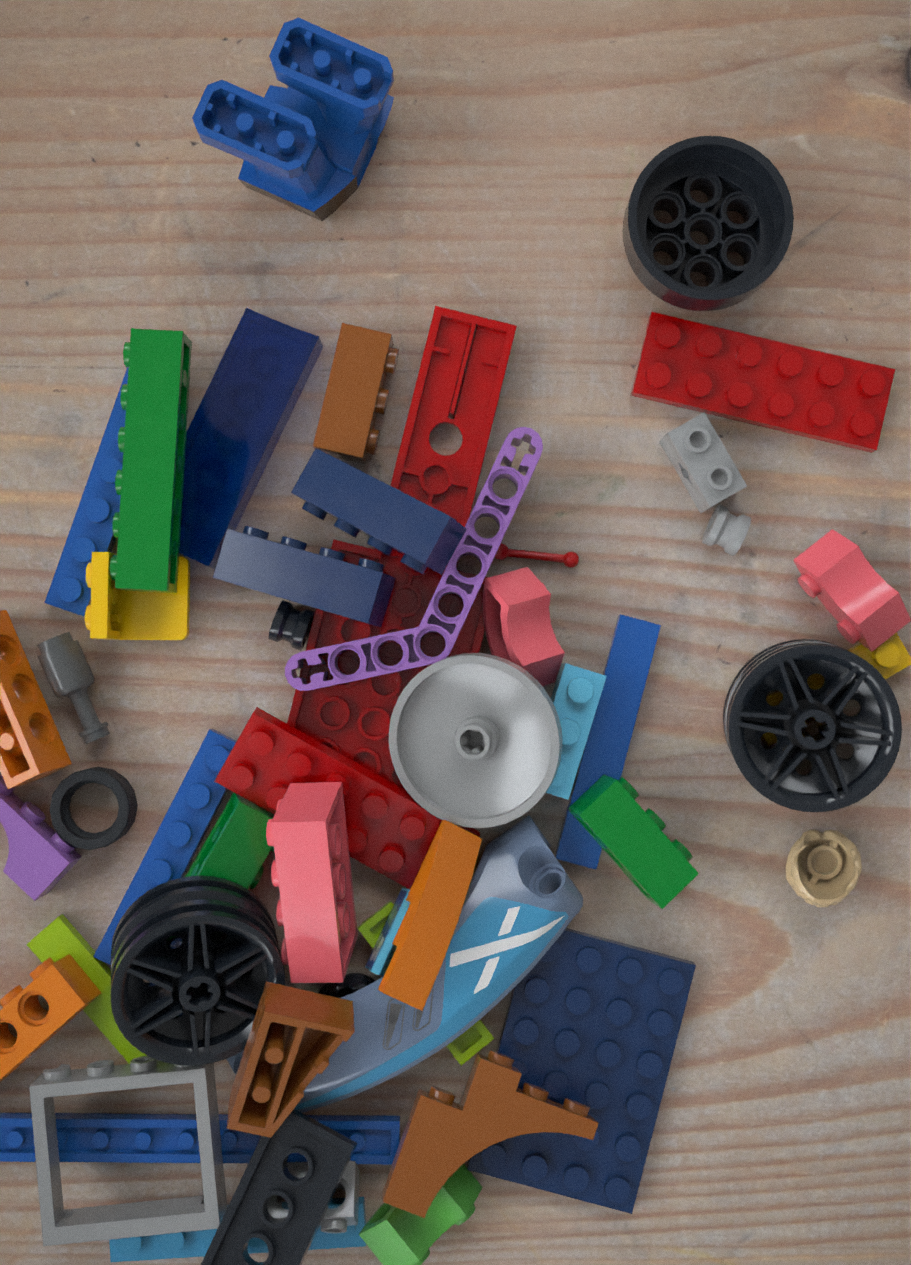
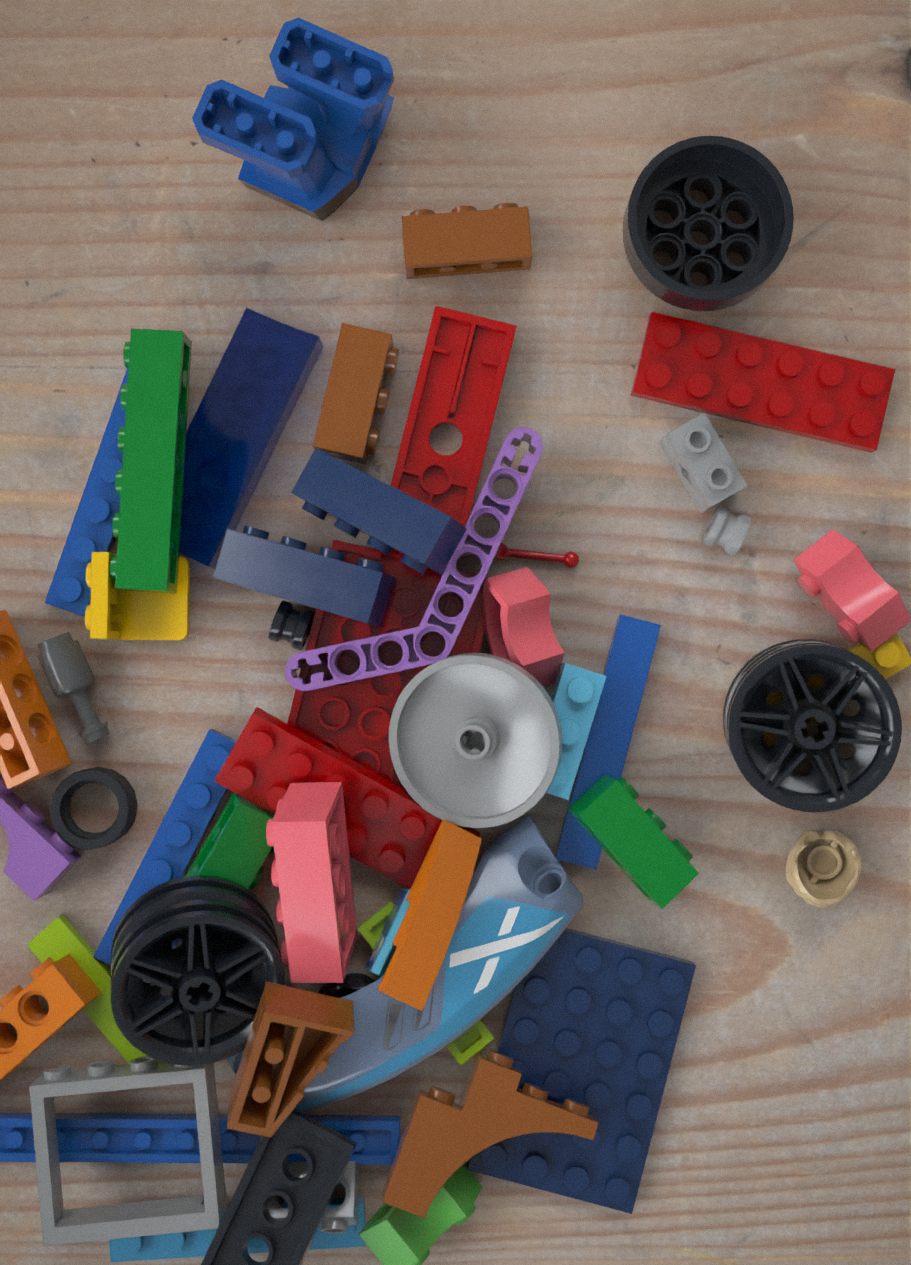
none -> dark orange brick [401,203,532,279]

